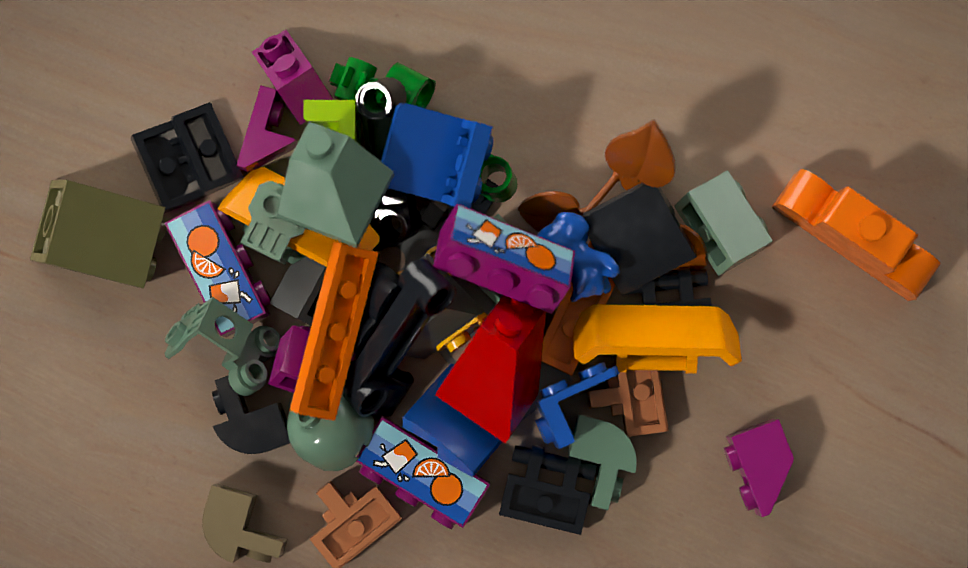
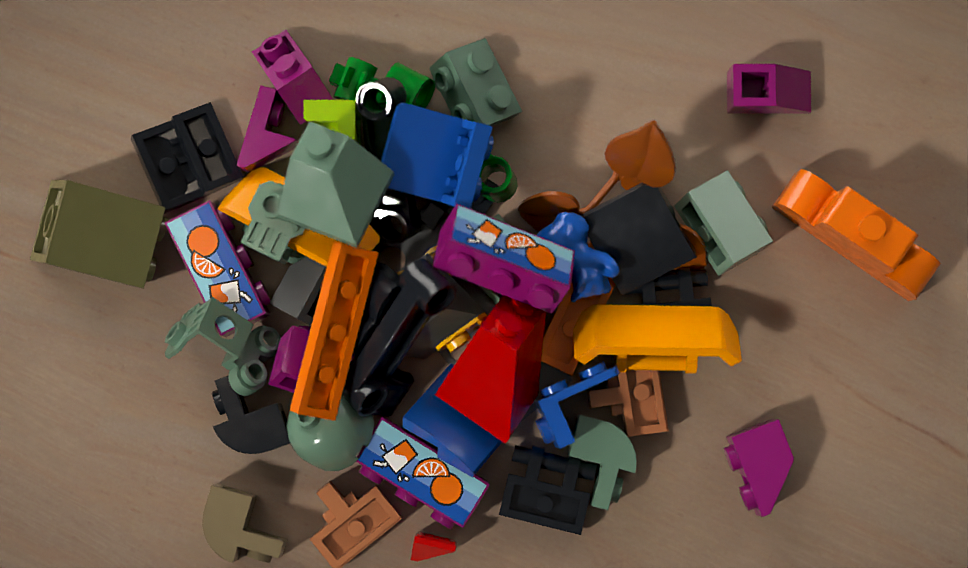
none -> red slope [410,532,457,562]
none -> sand green bracket [430,38,522,126]
none -> magenta slope [727,64,811,114]

